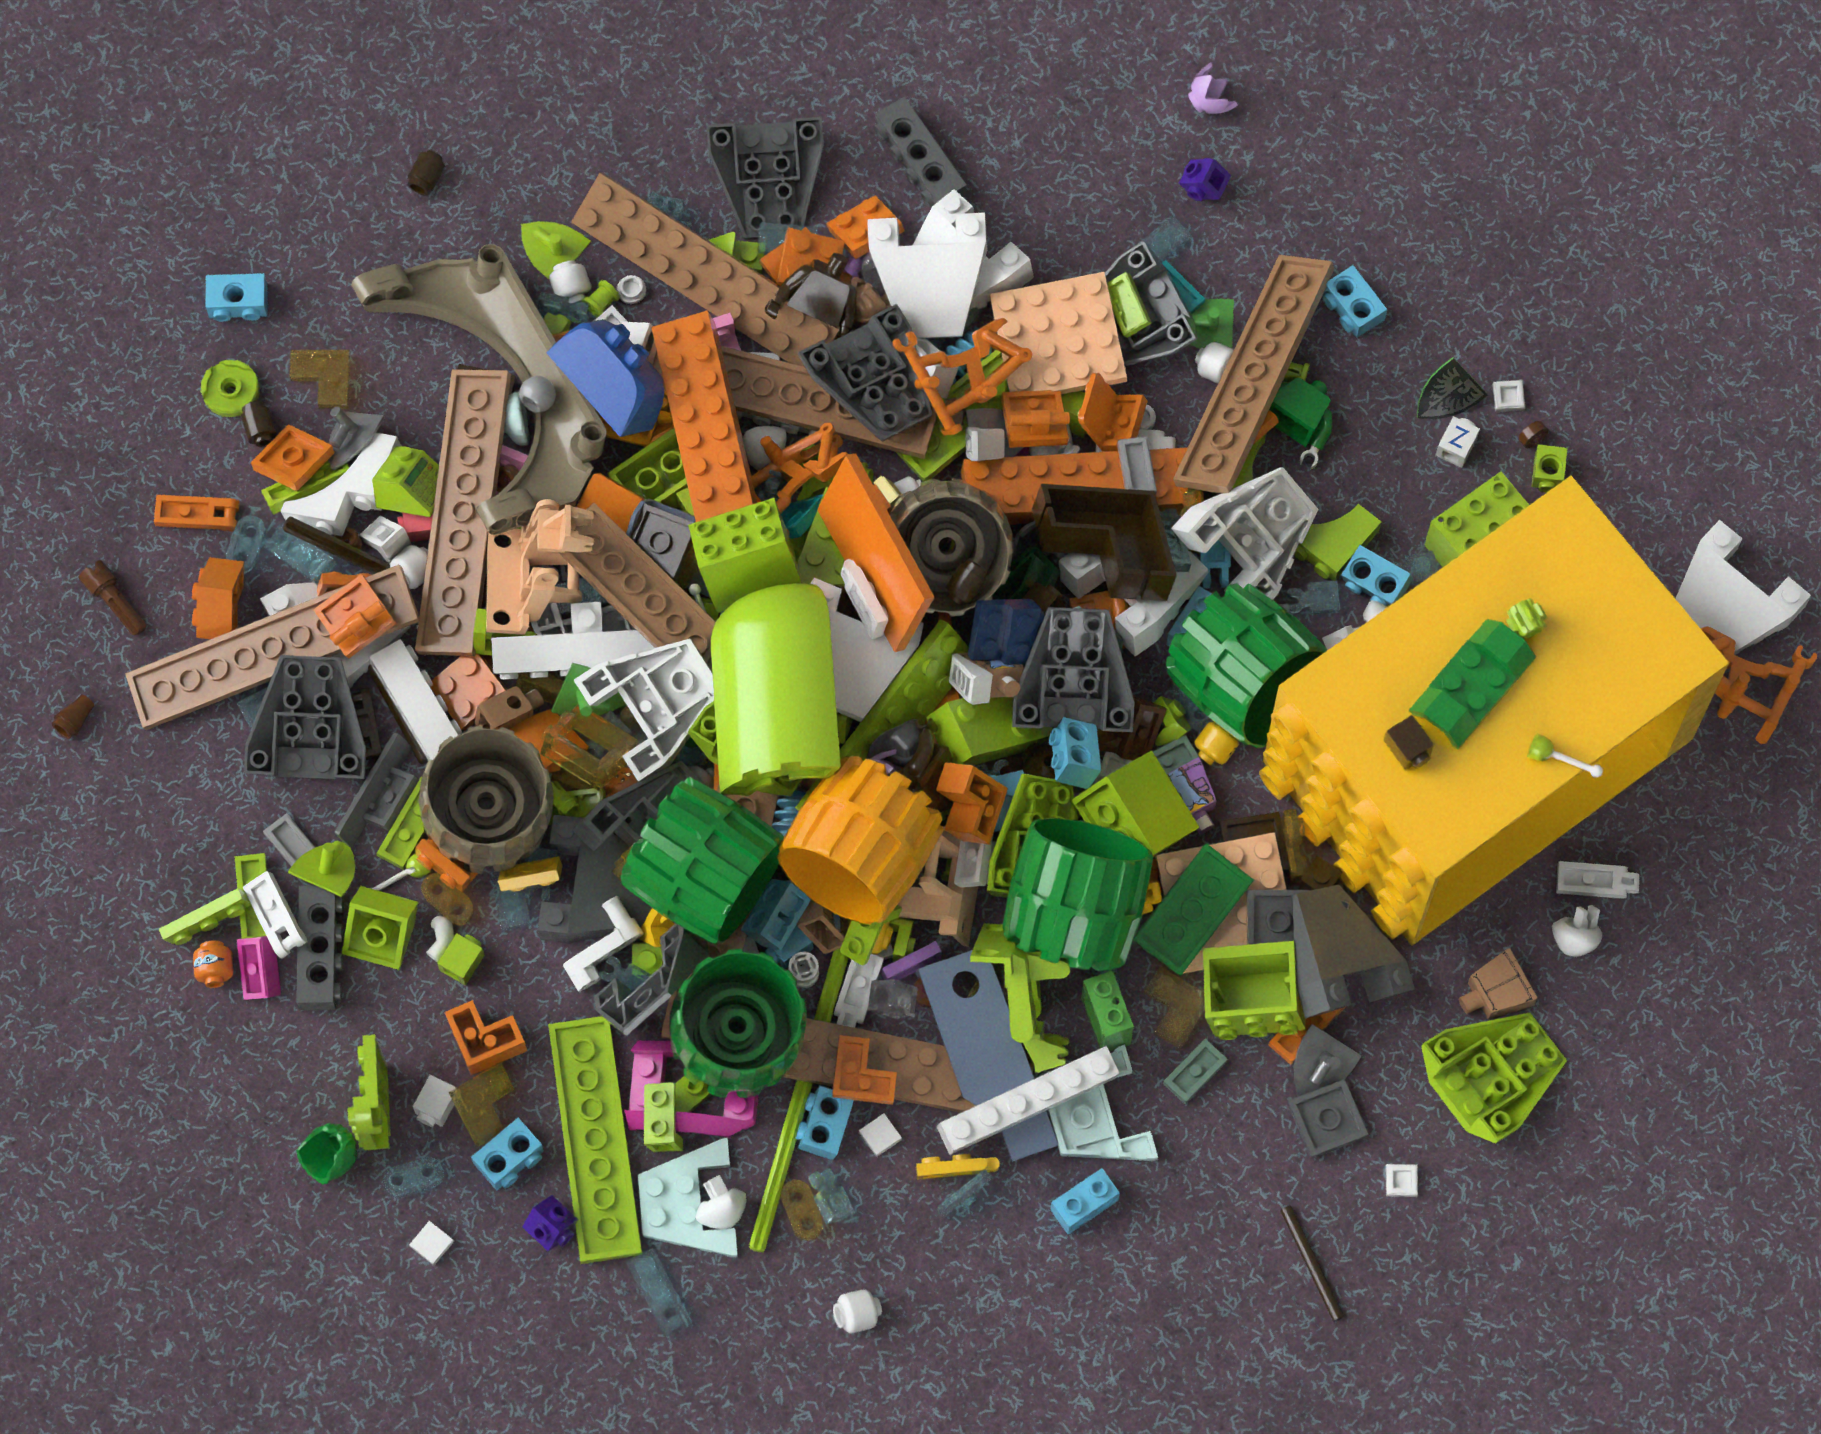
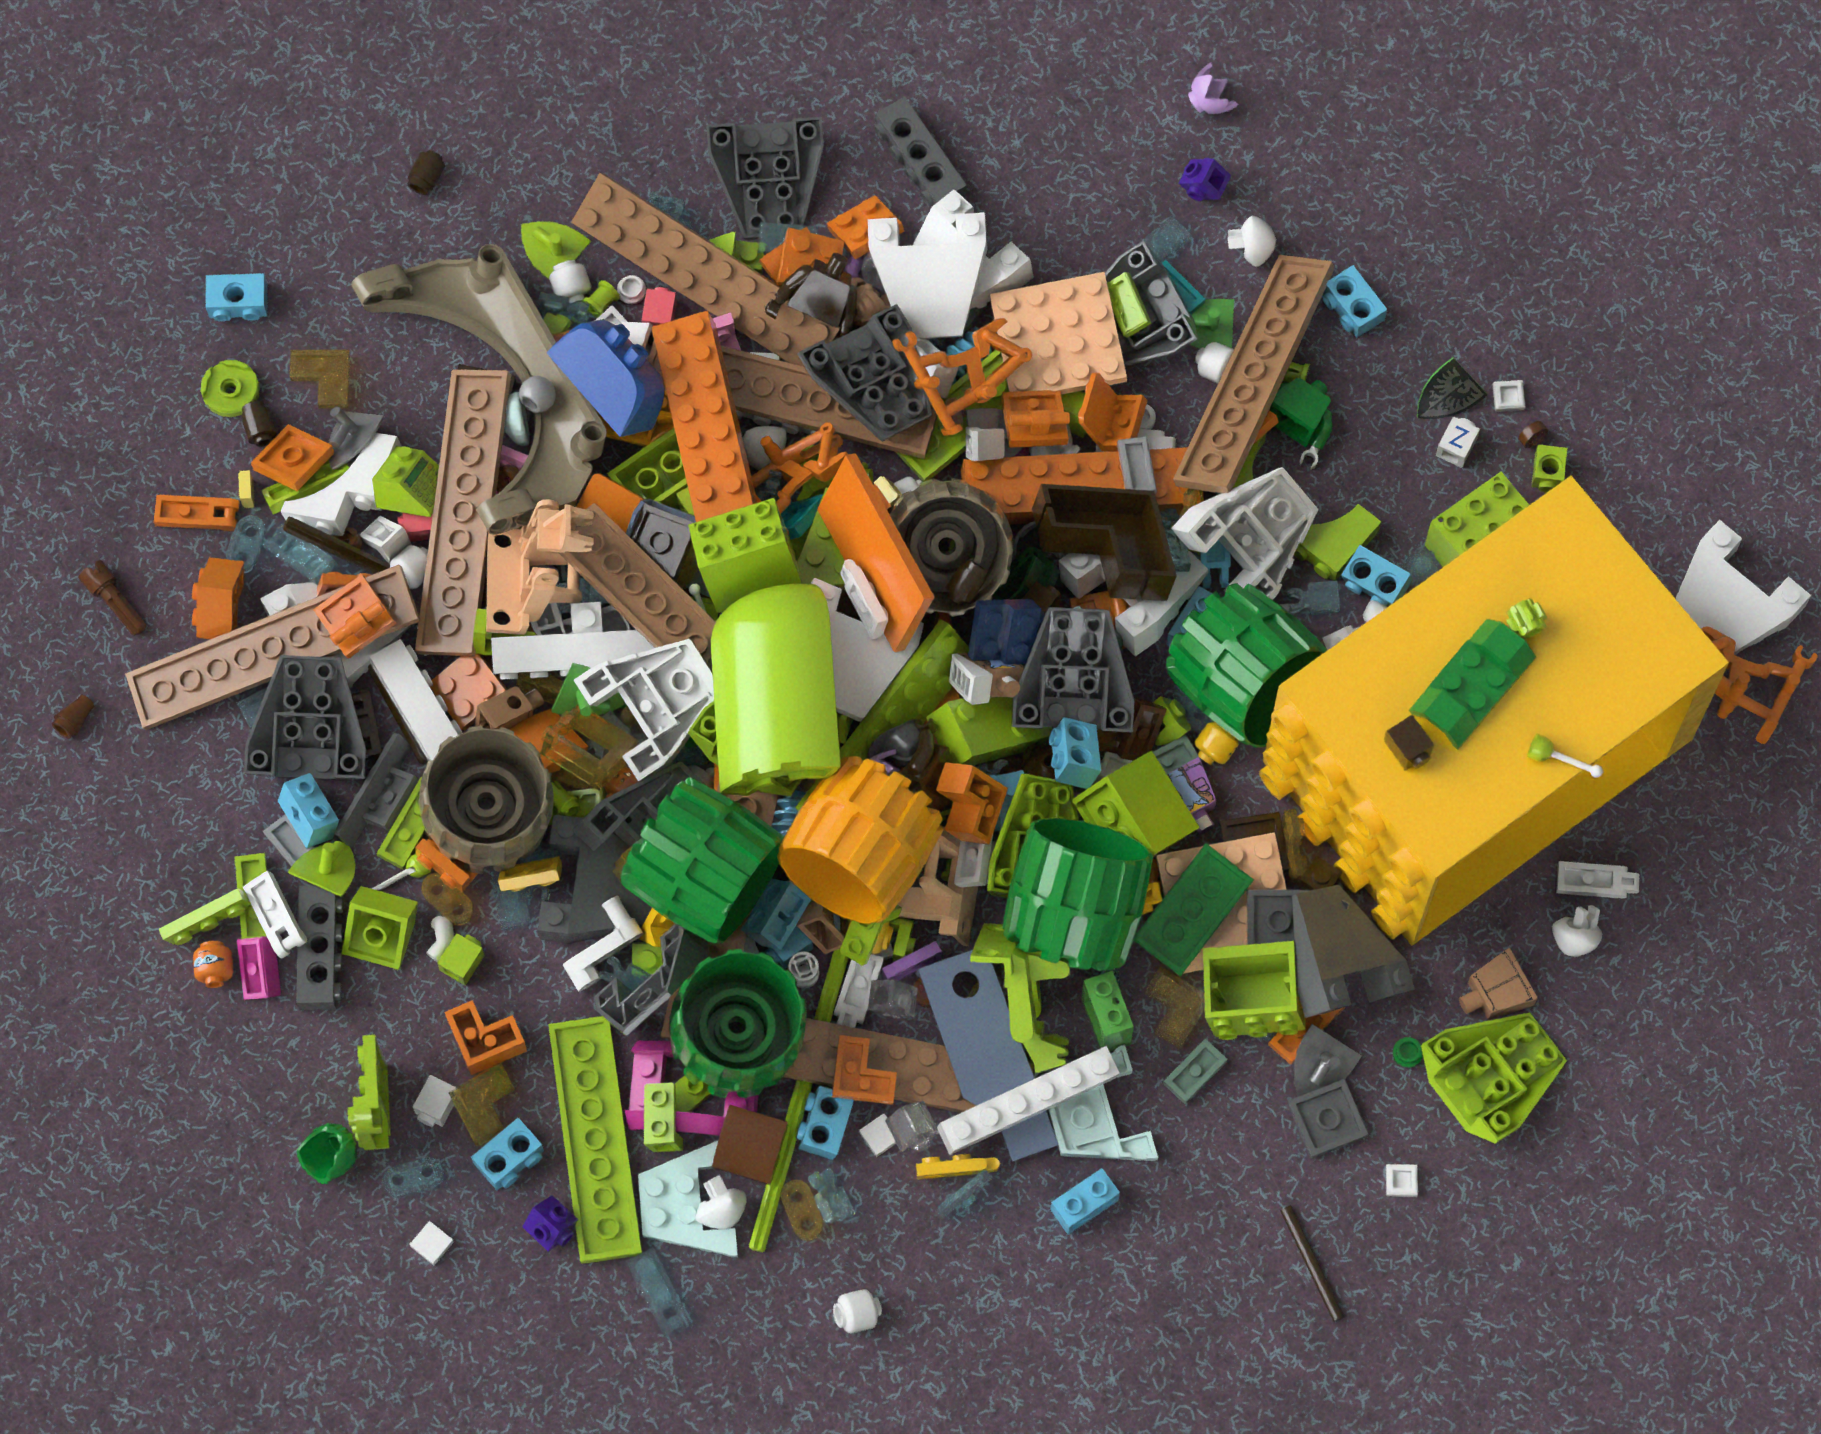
none -> light yellow tile [238,470,255,508]
none -> medium azure brick [278,773,339,849]
none -> coral brick [641,287,677,326]
none -> reddish brown slope [712,1105,789,1185]
none -> clear brick [885,1101,939,1153]
none -> white piece [1228,216,1276,267]
none -> green plate [1393,1037,1423,1068]

